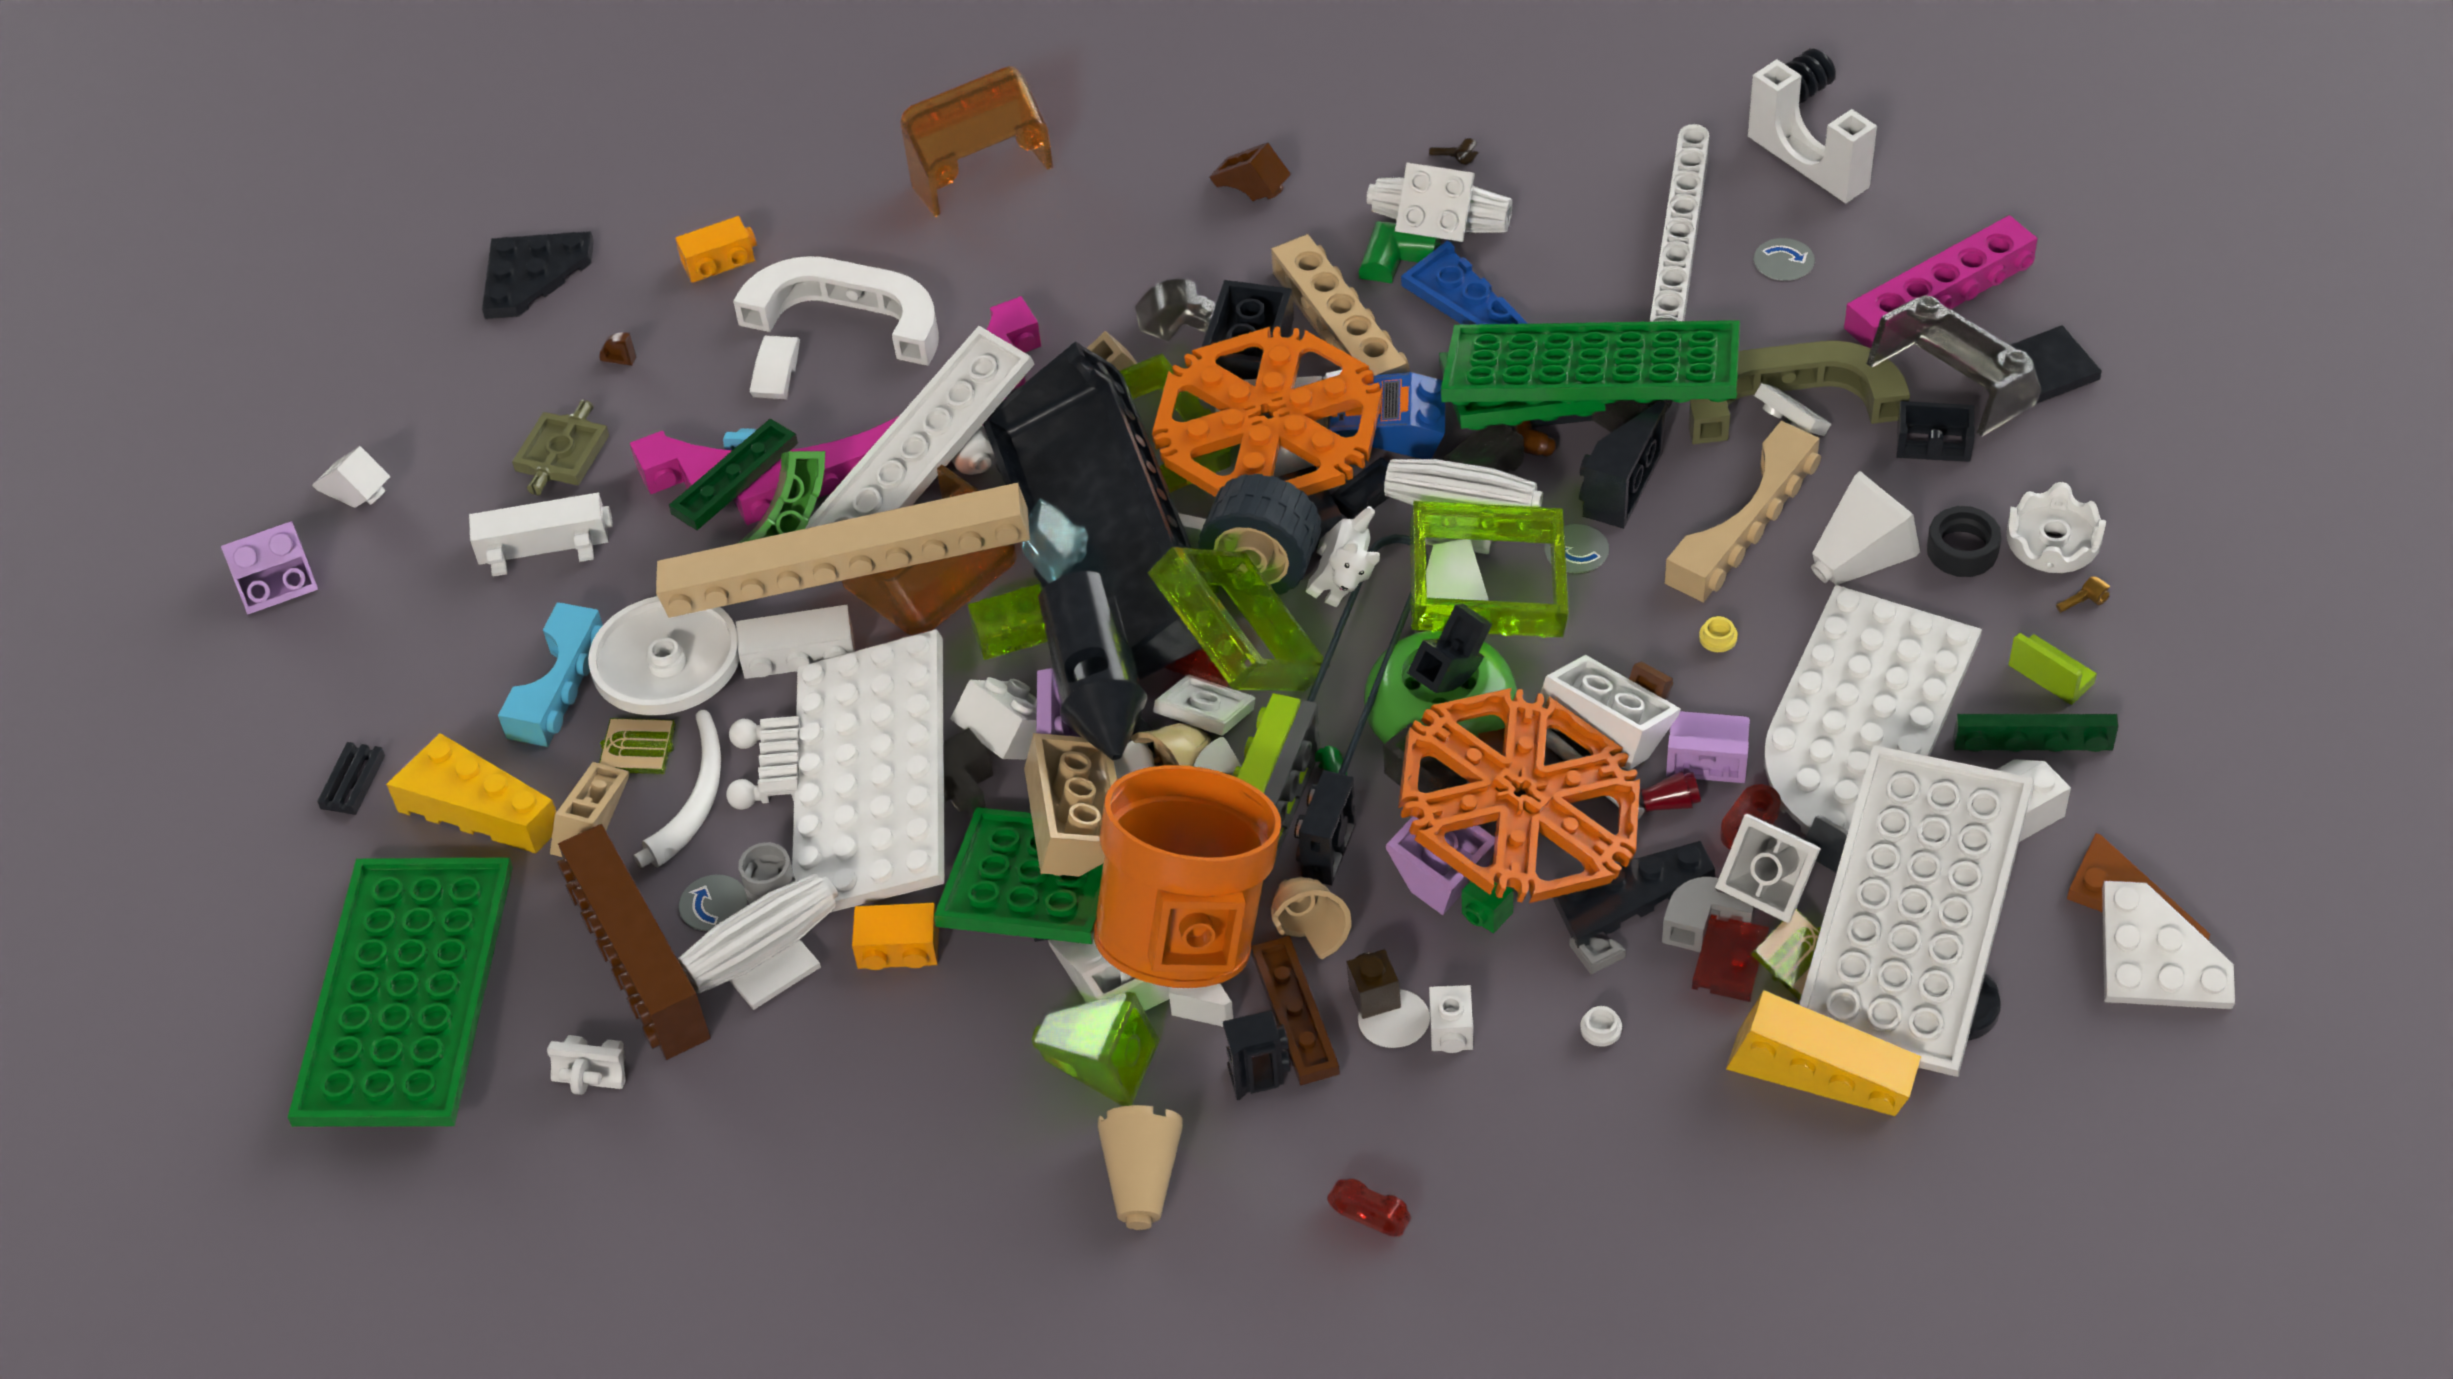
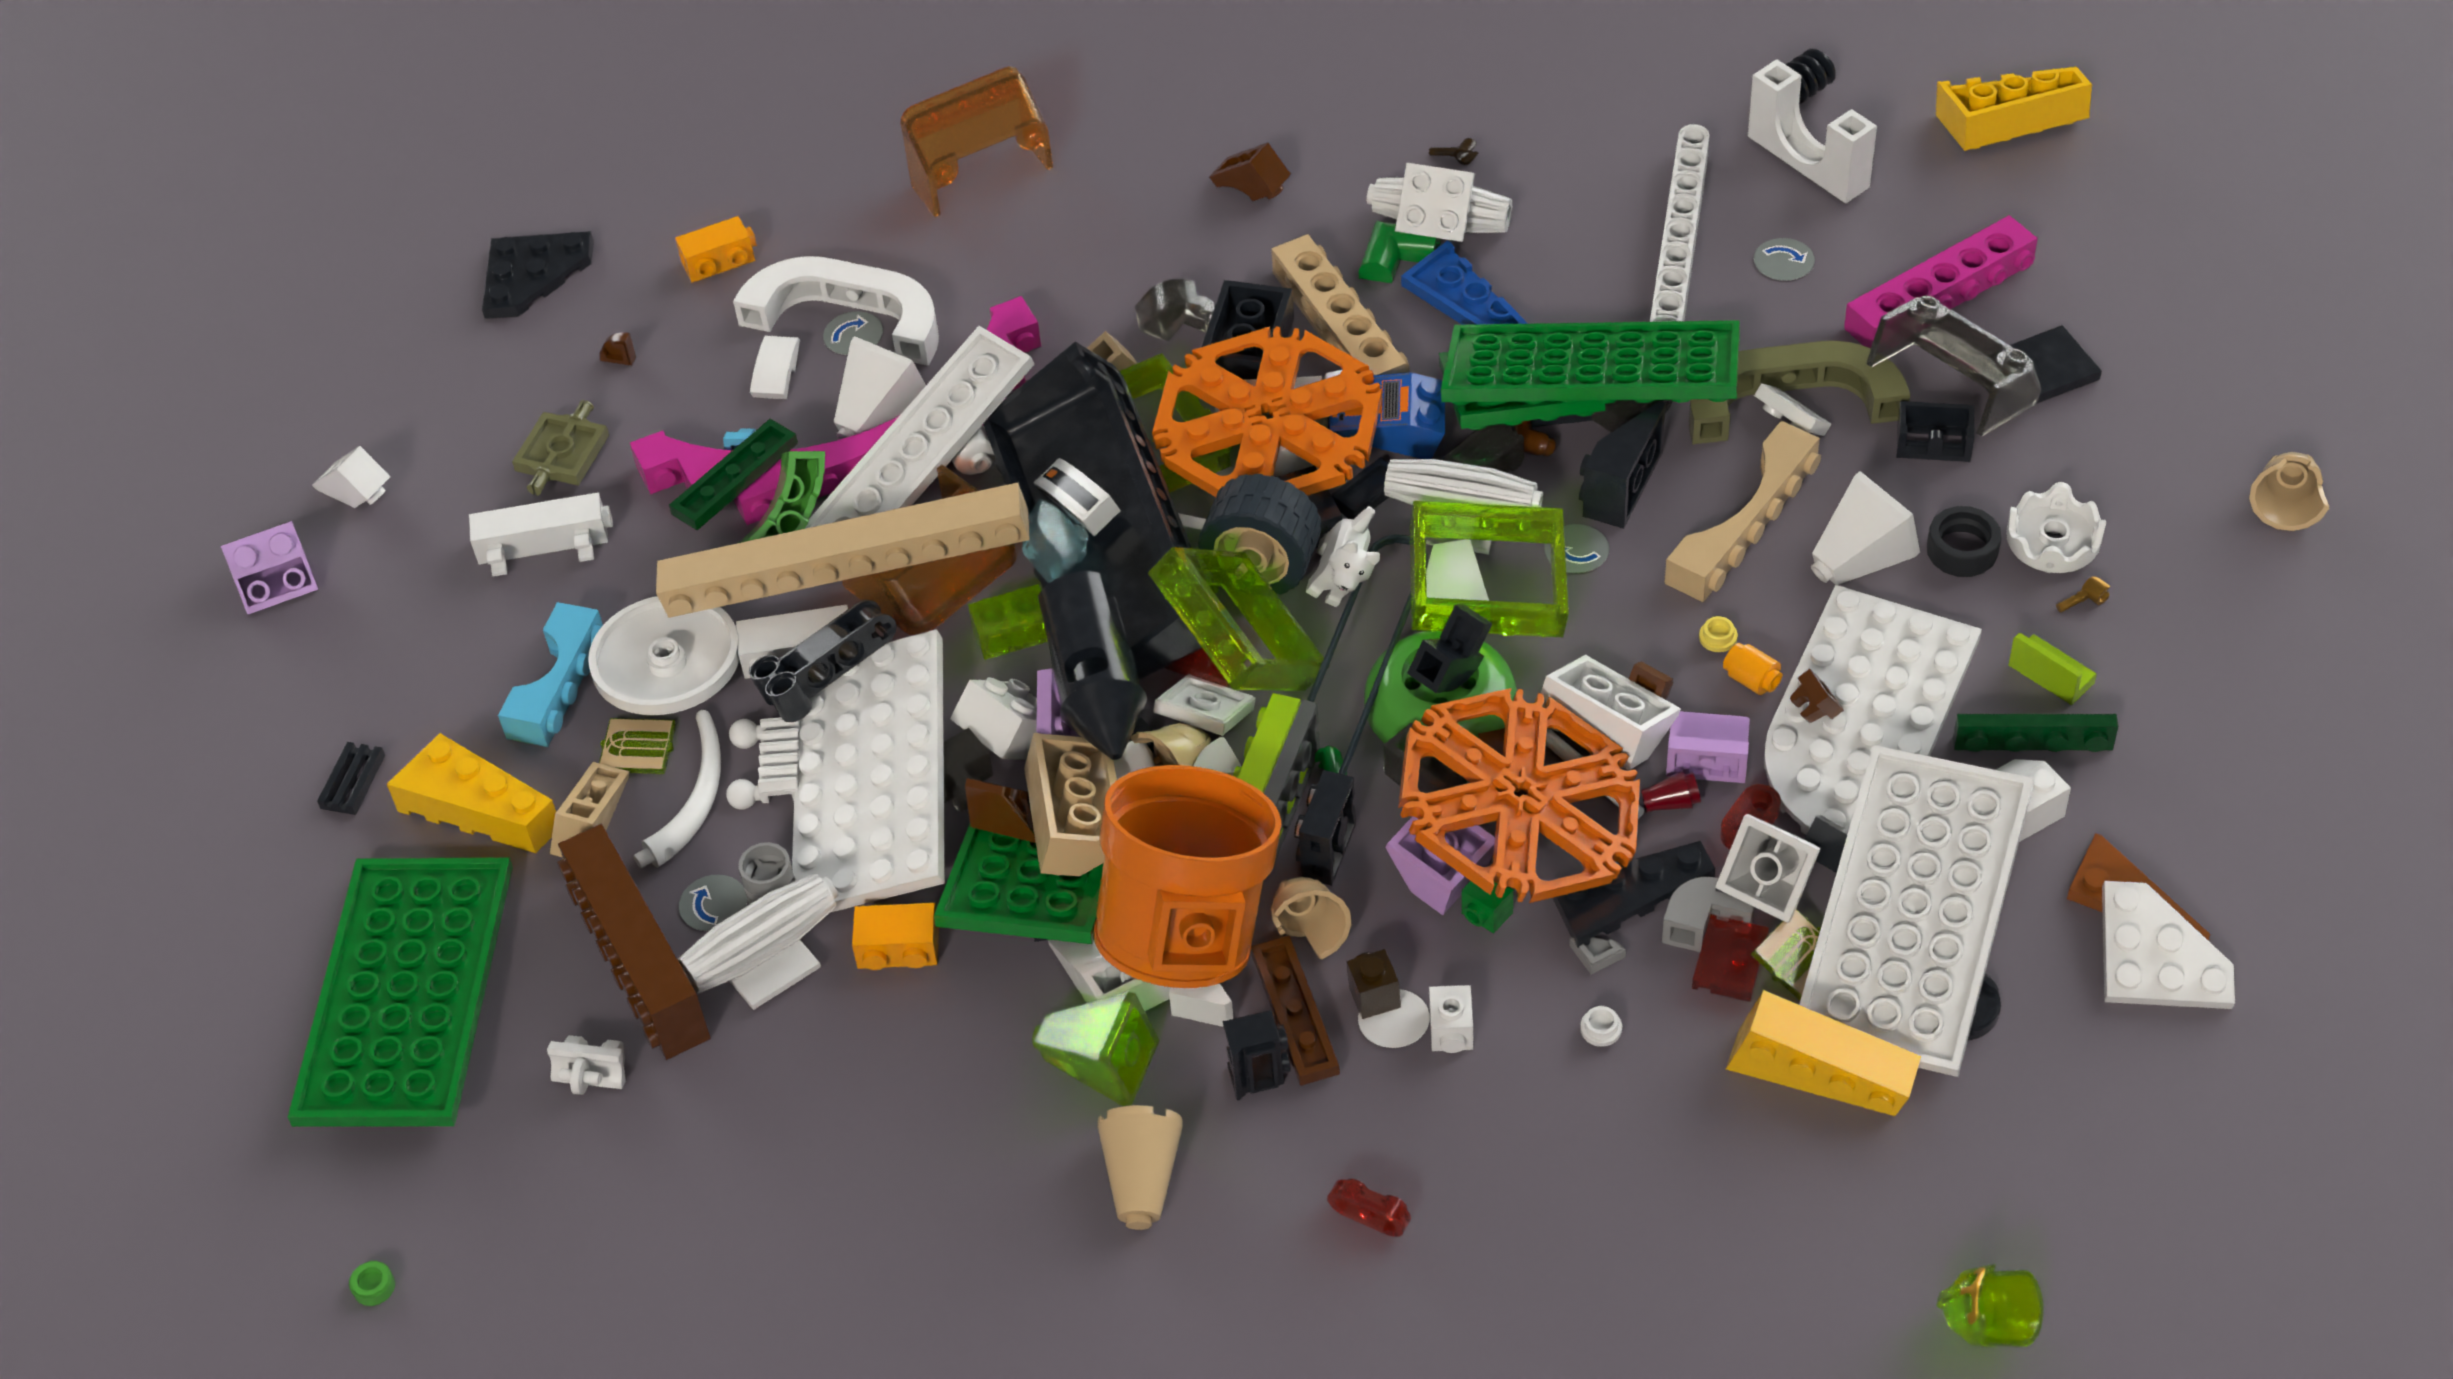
none -> bright green tile [349,1261,395,1306]
none -> black piece [749,599,897,722]
none -> light grey sticker [823,311,883,355]
none -> white slope [834,336,926,439]
none -> reddish brown slope [965,778,1036,843]
none -> white slope [1033,458,1121,536]
none -> light orange brick [1723,643,1783,695]
none -> reddish brown tile [1790,669,1844,723]
none -> yellow wedge [1936,67,2092,151]
none -> clear neon green helmet [1936,1263,2044,1348]
none -> tan helmet [2249,452,2329,531]

